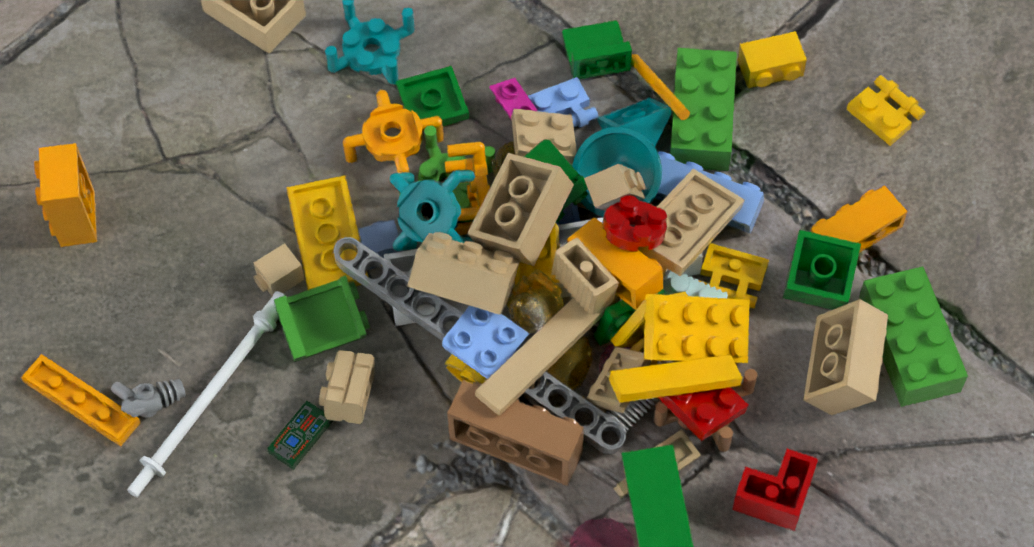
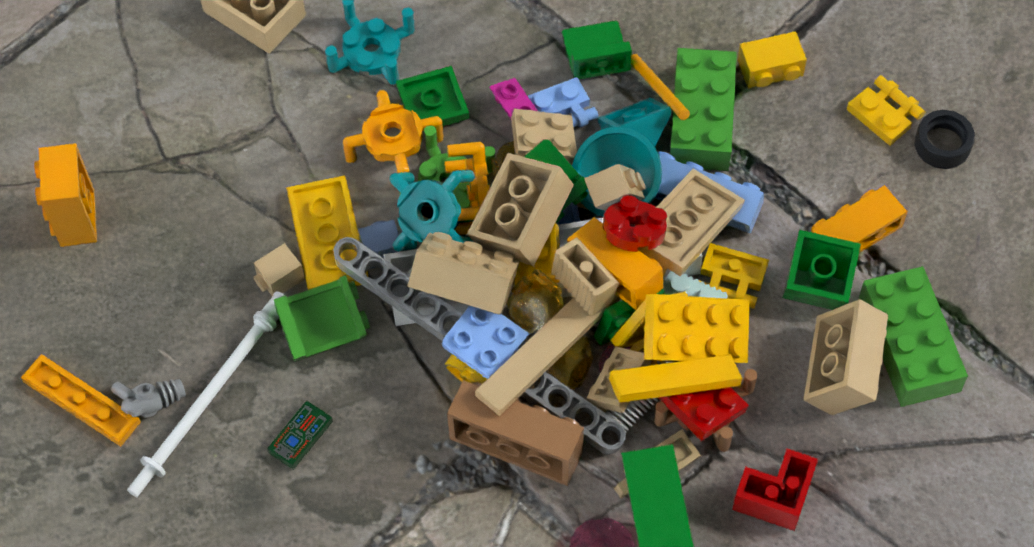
tan brick [319,350,375,424] -> none
none -> black tyre [914,109,975,169]

